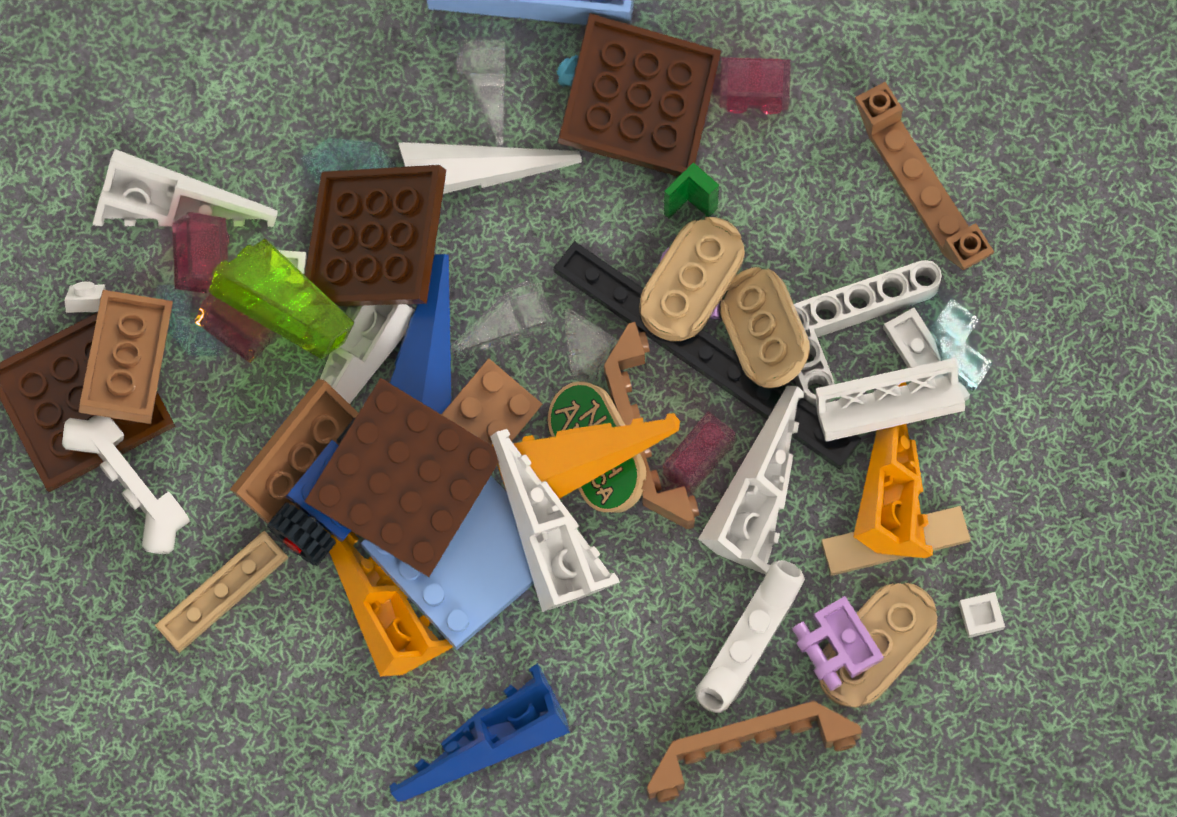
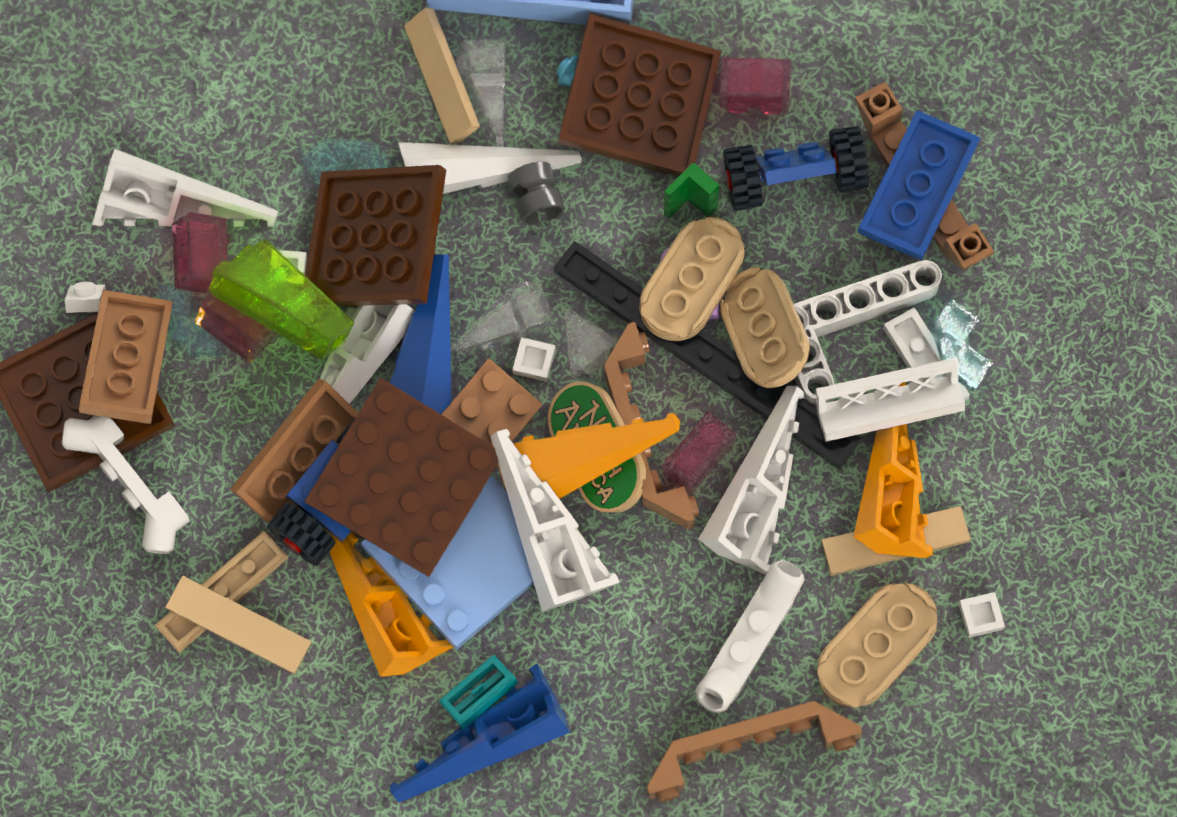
lavender plate [792,596,884,691] -> none
none -> tan tile [165,575,312,675]
none -> tan tile [404,8,480,144]
none -> teal tile [439,655,519,730]
none -> dark grey wheel [508,161,565,225]
none -> white plate [513,337,556,382]
none -> black plate [723,126,869,211]
none -> blue plate [858,110,980,261]

